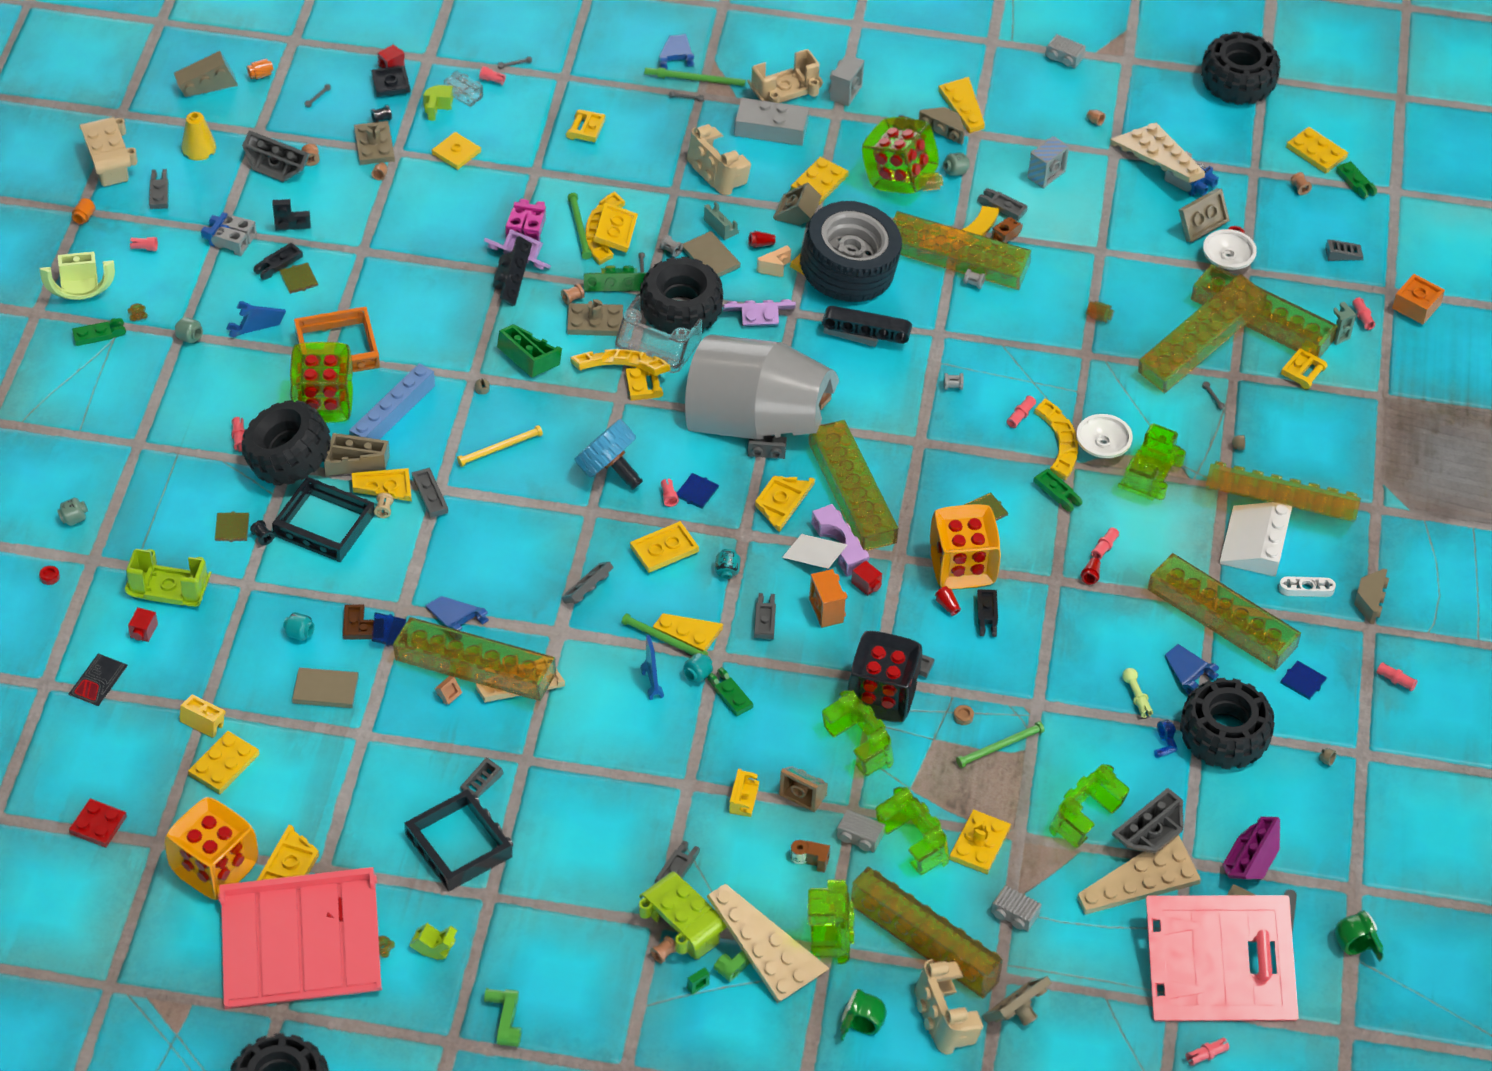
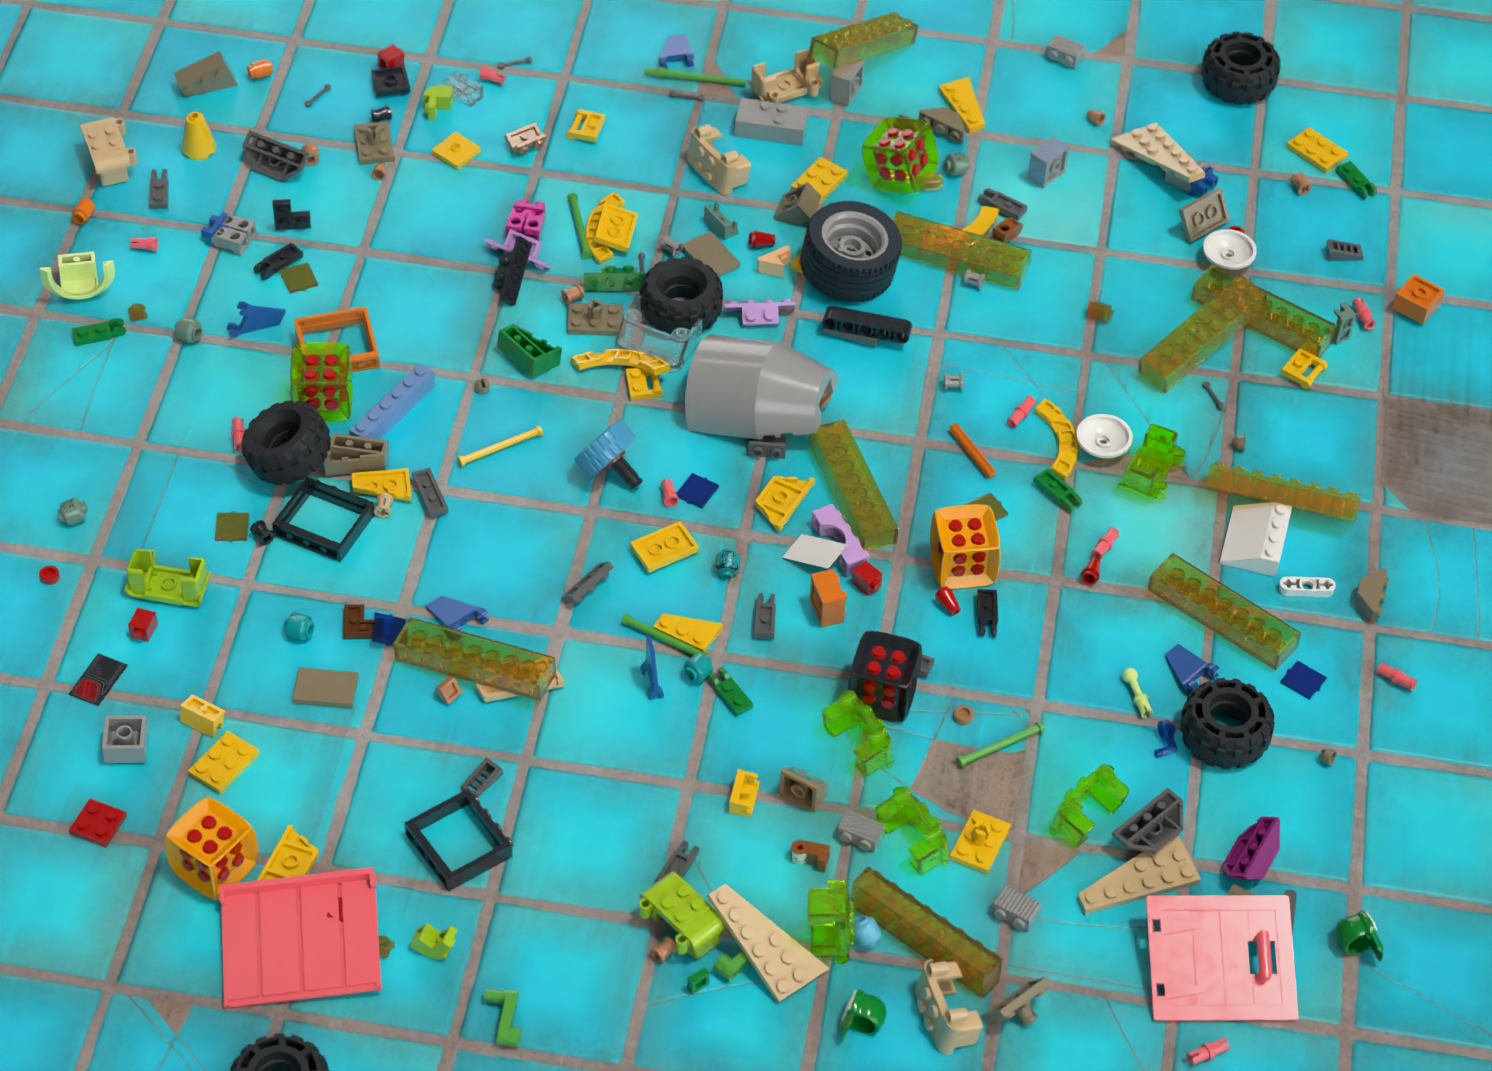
none -> light grey brick [102,715,149,763]
none -> bracket [504,122,547,155]
none -> clear yellow brick [808,12,919,69]
none -> medium azure head [850,915,881,948]
none -> orange axle [950,423,996,479]

